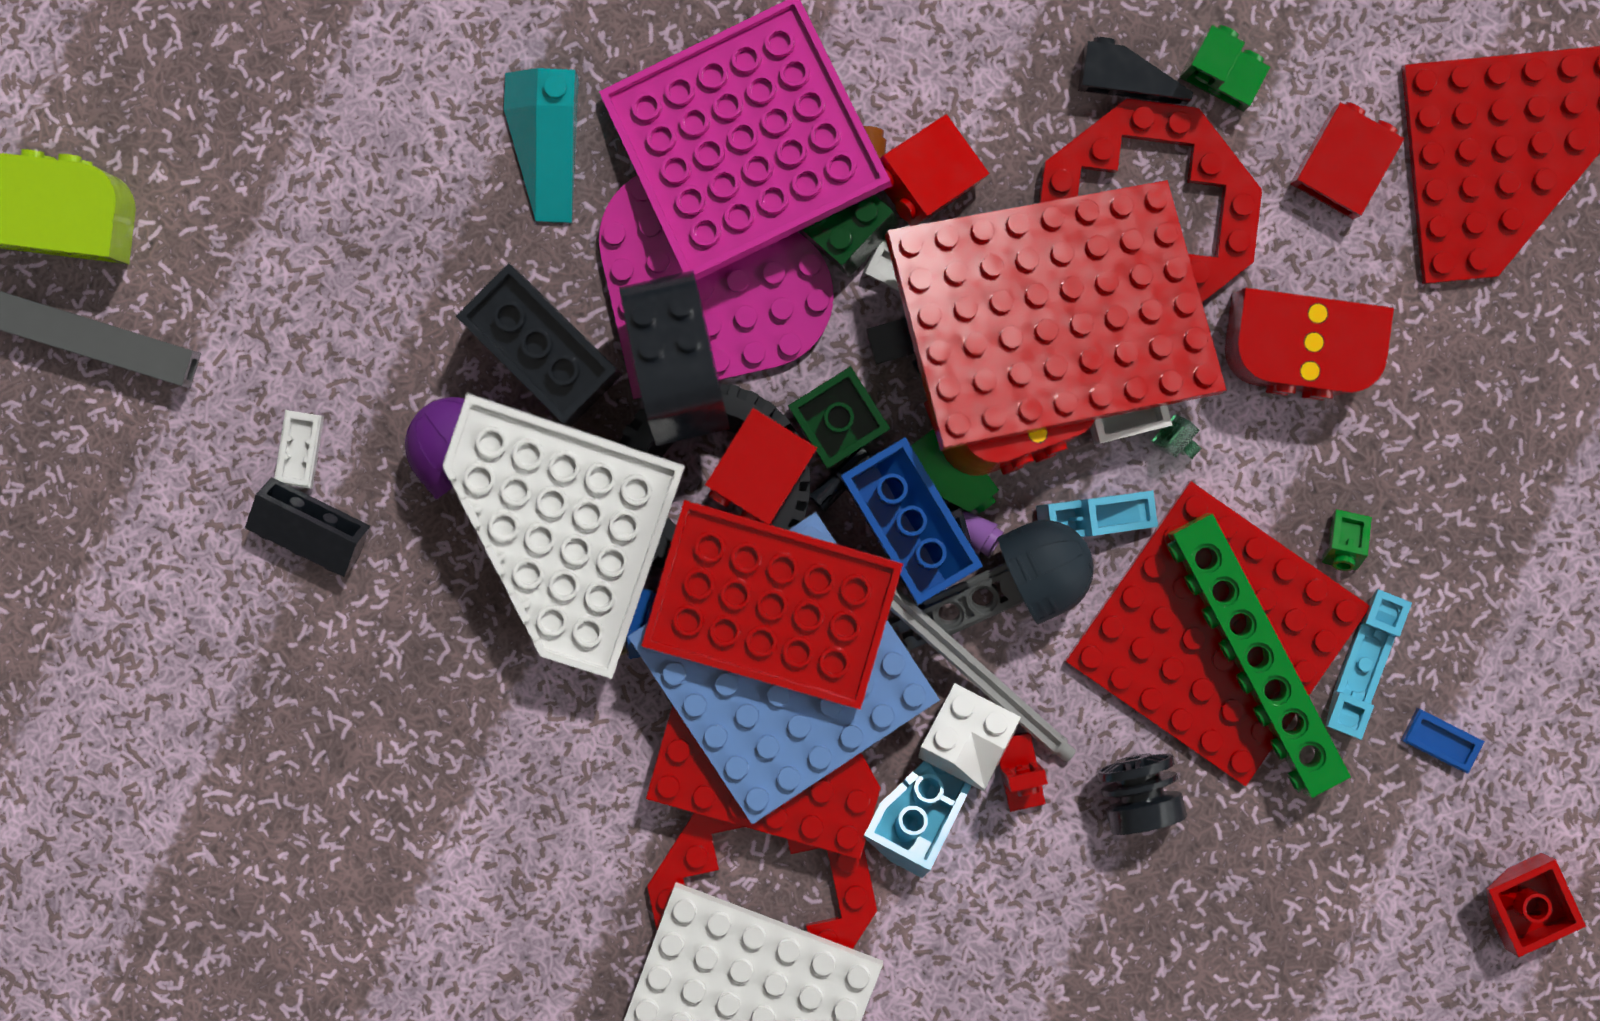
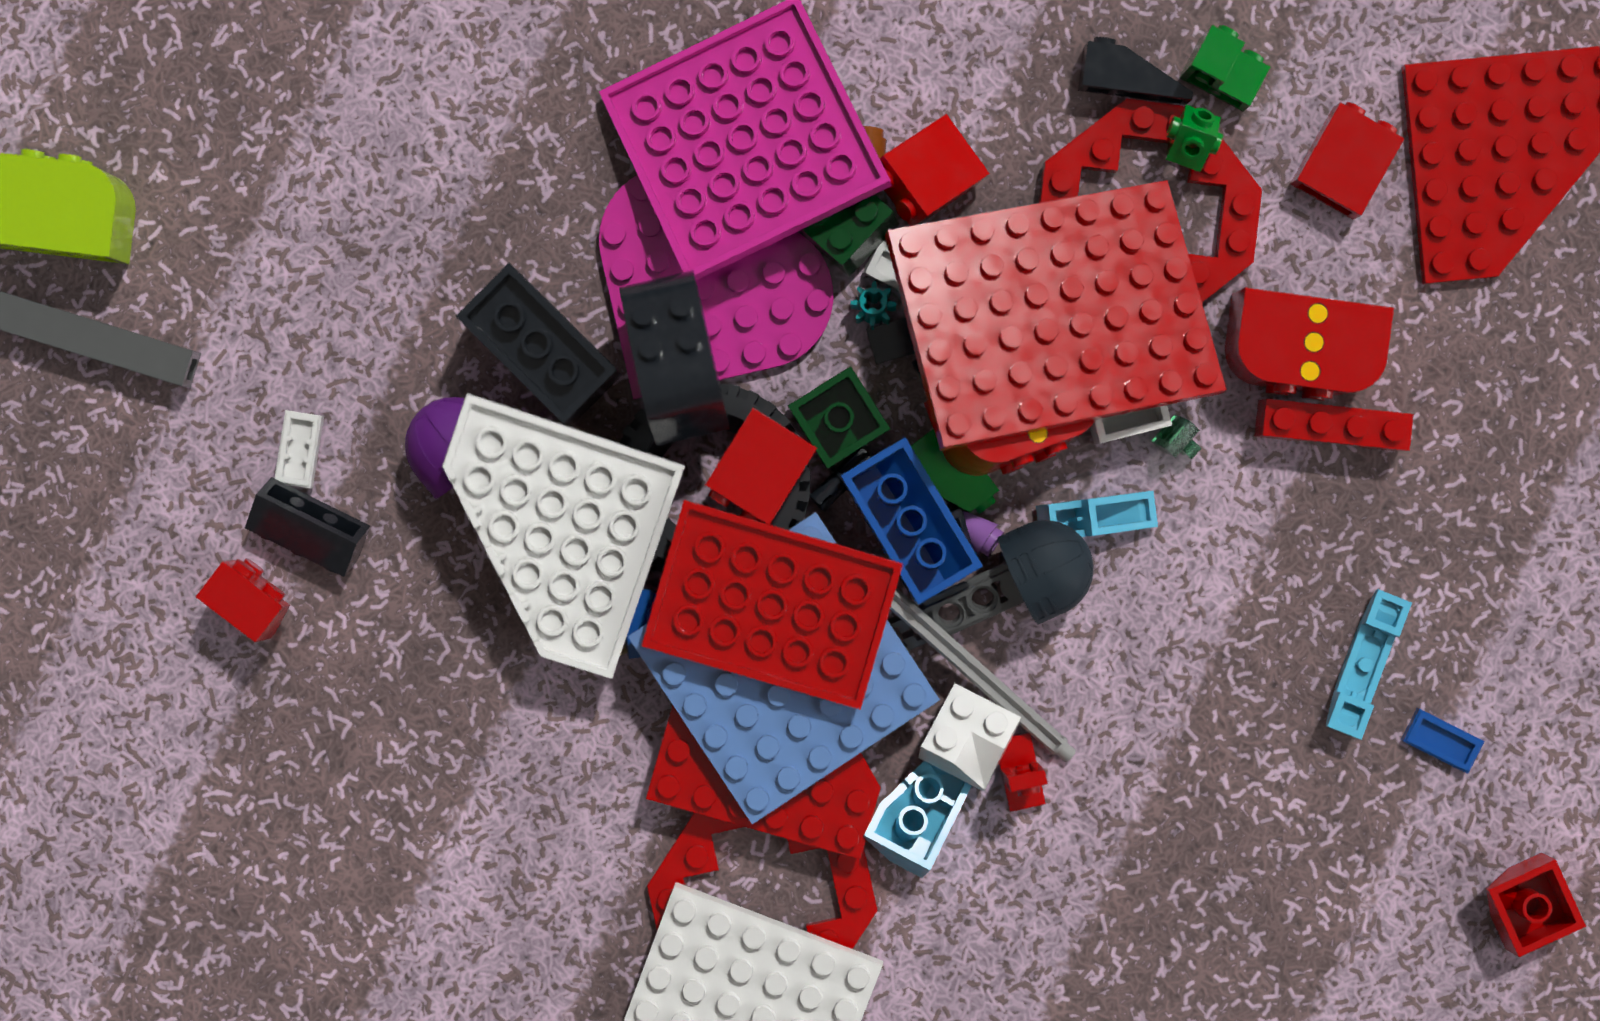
teal wedge [504,68,579,223] -> none
red plate [1064,481,1370,787] -> none
black wheel [1096,753,1187,835] -> none
green brick [1167,513,1351,798] -> none
green bracket [1322,509,1372,571] -> none
none -> red slope [196,558,290,643]
none -> teal gear [850,281,896,330]
none -> green brick [1166,105,1223,172]
none -> red arch [1254,399,1414,452]

